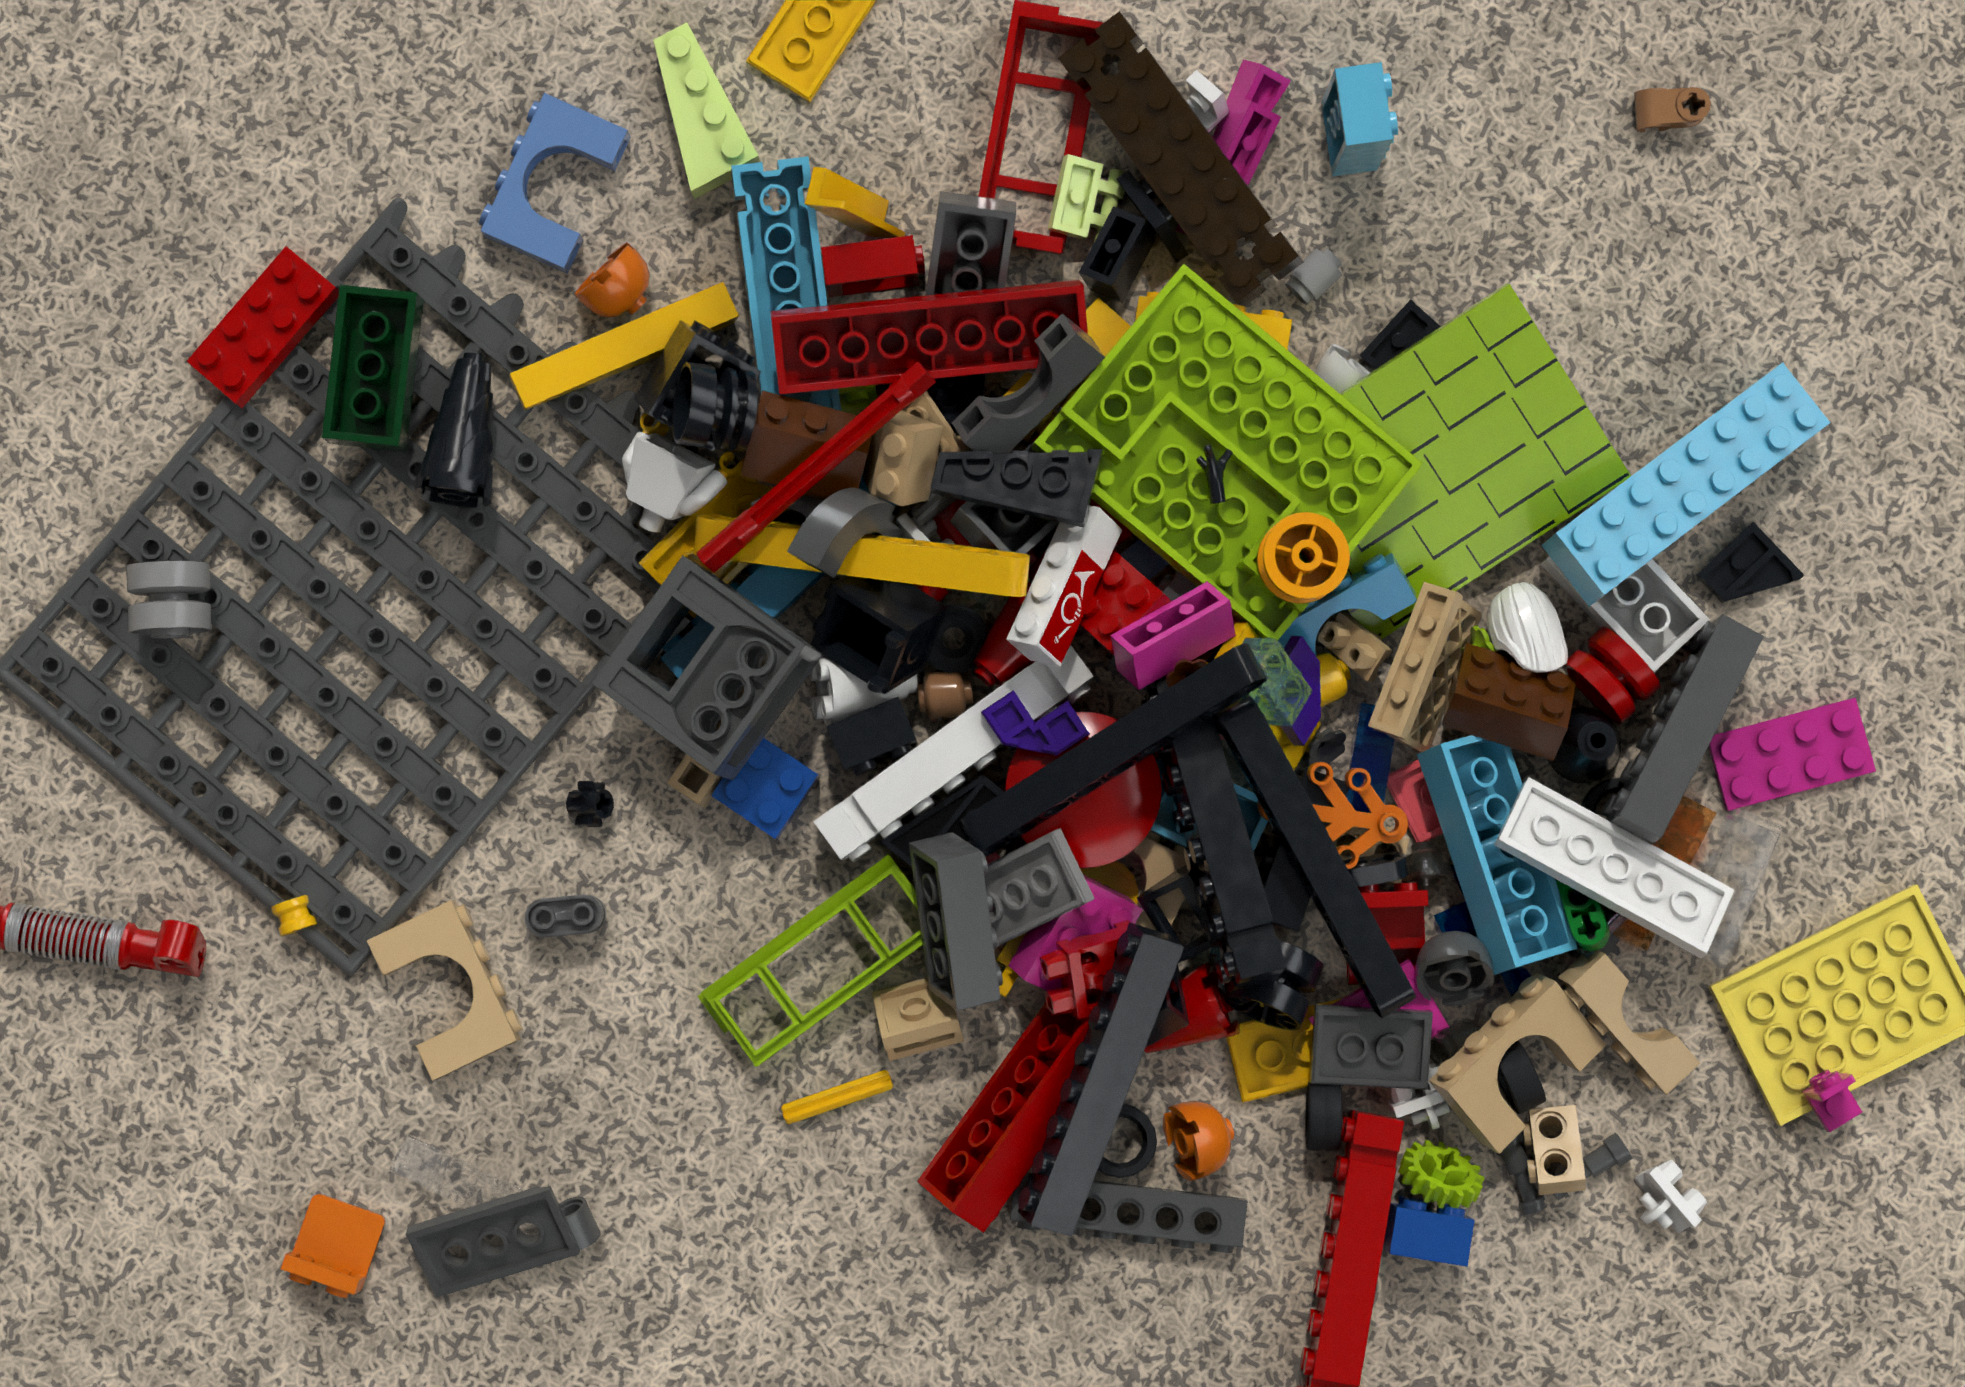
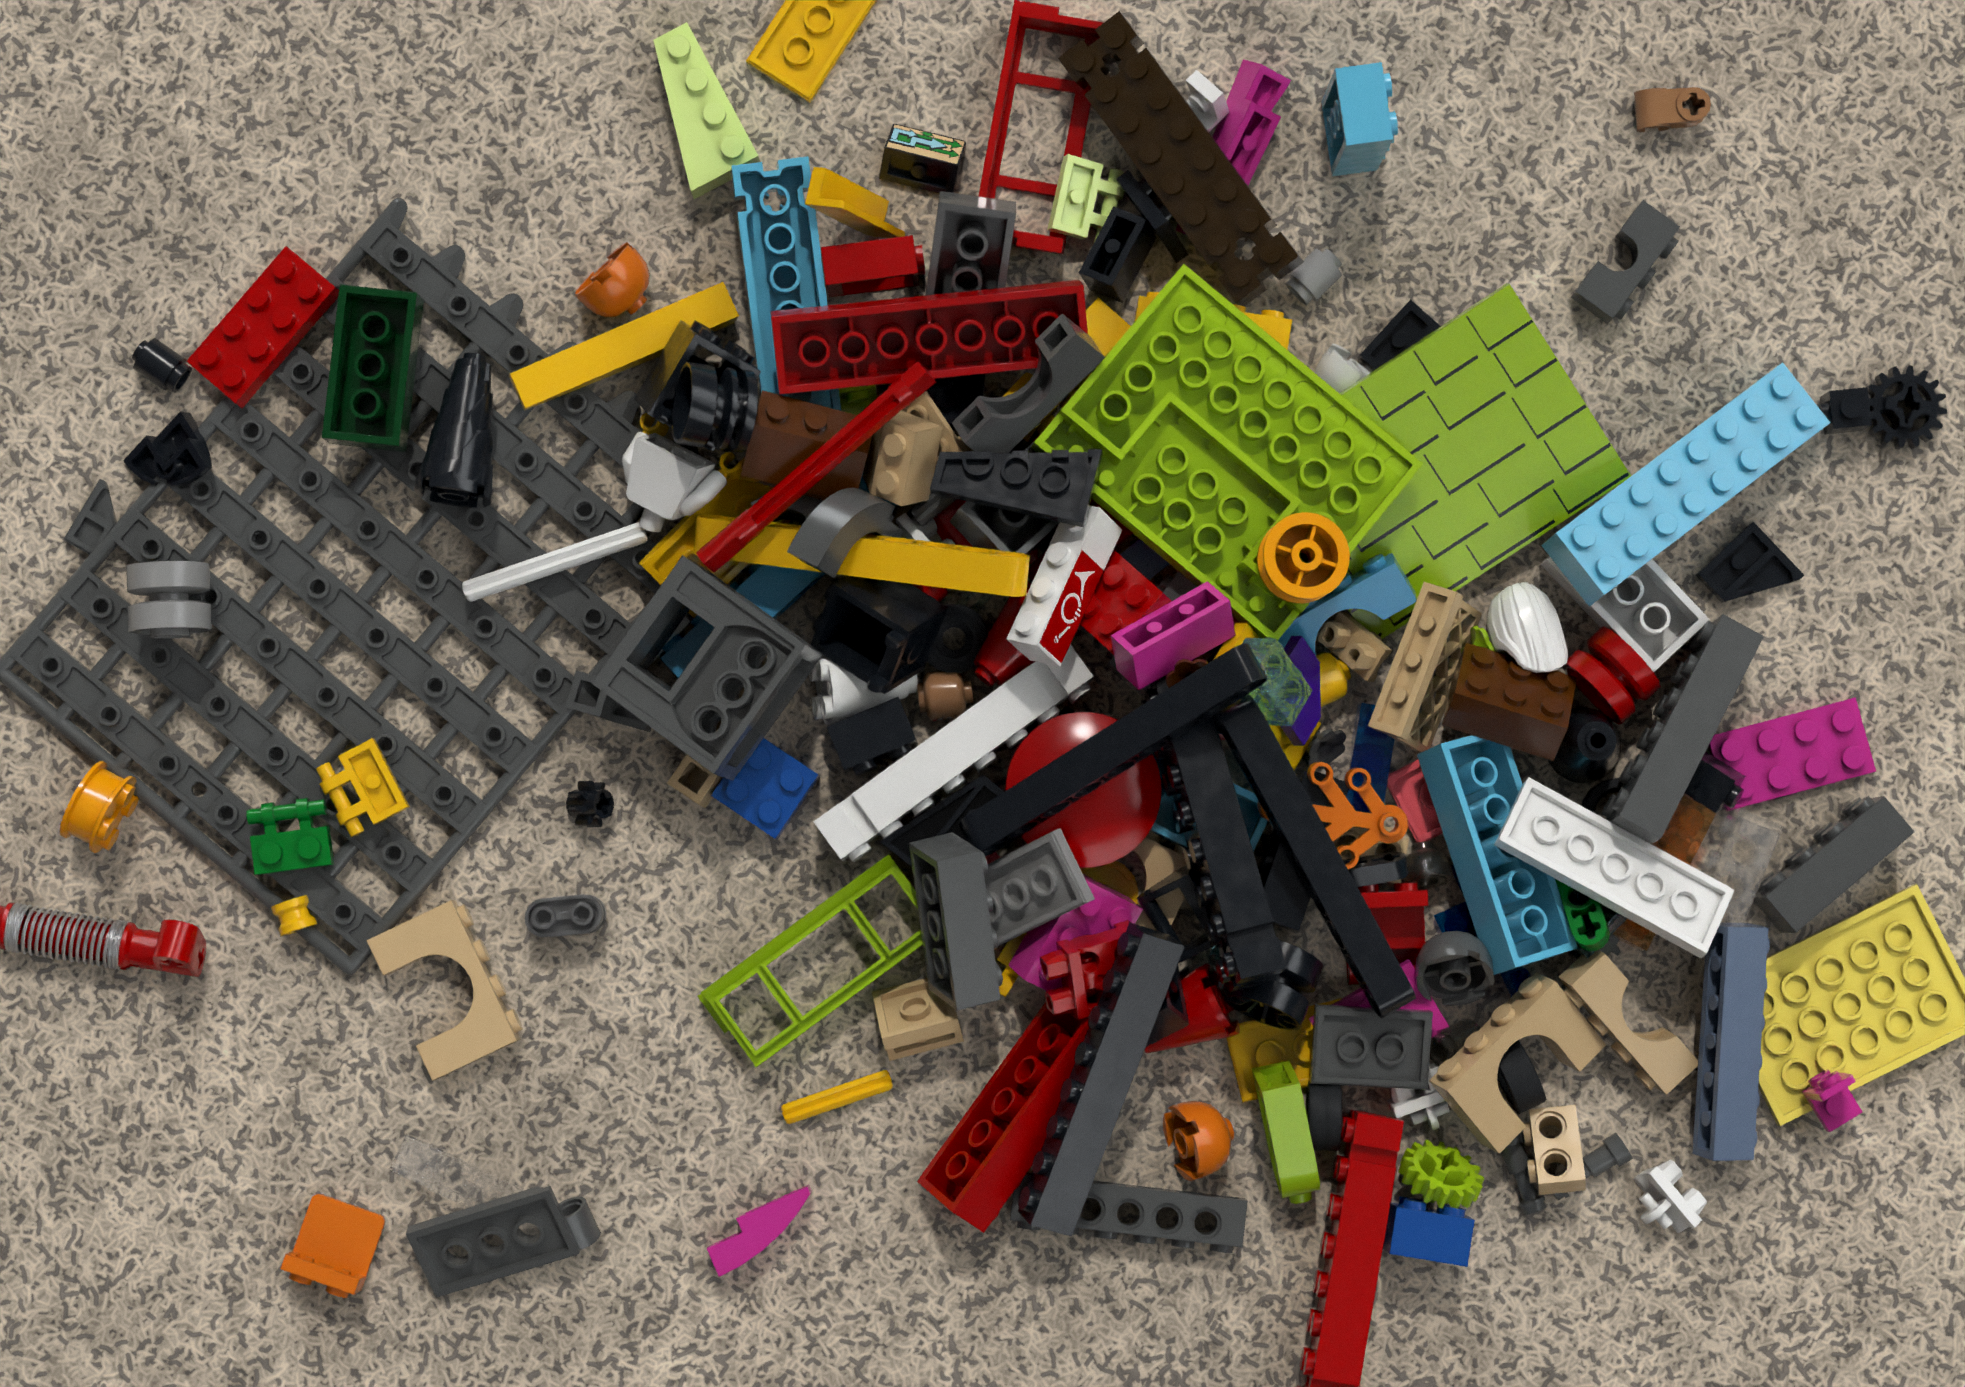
medium blue arch [479,93,631,274] -> none
dark purple tile [981,690,1090,756] -> none
black tyre [1098,1104,1157,1178] -> none
black bar [1196,444,1233,504] -> none
none -> light orange wheel [60,761,139,853]
none -> dark grey tile [64,479,117,555]
none -> black brick [123,411,212,487]
none -> black brick [132,338,192,393]
none -> green plate [246,798,334,875]
none -> yellow plate [316,738,410,838]
none -> white axle [462,522,647,602]
none -> dark grey slope [565,670,651,732]
none -> dark pink slope [707,1185,812,1277]
none -> black panel [879,124,966,194]
none -> lime window [1252,1060,1320,1204]
none -> dark grey arch [1571,200,1680,324]
none -> black brick [1685,752,1746,813]
none -> sand blue brick [1692,922,1770,1161]
none -> dark grey brick [1751,796,1914,933]
none -> black brick [1817,387,1872,435]
none -> black gear [1867,365,1947,450]

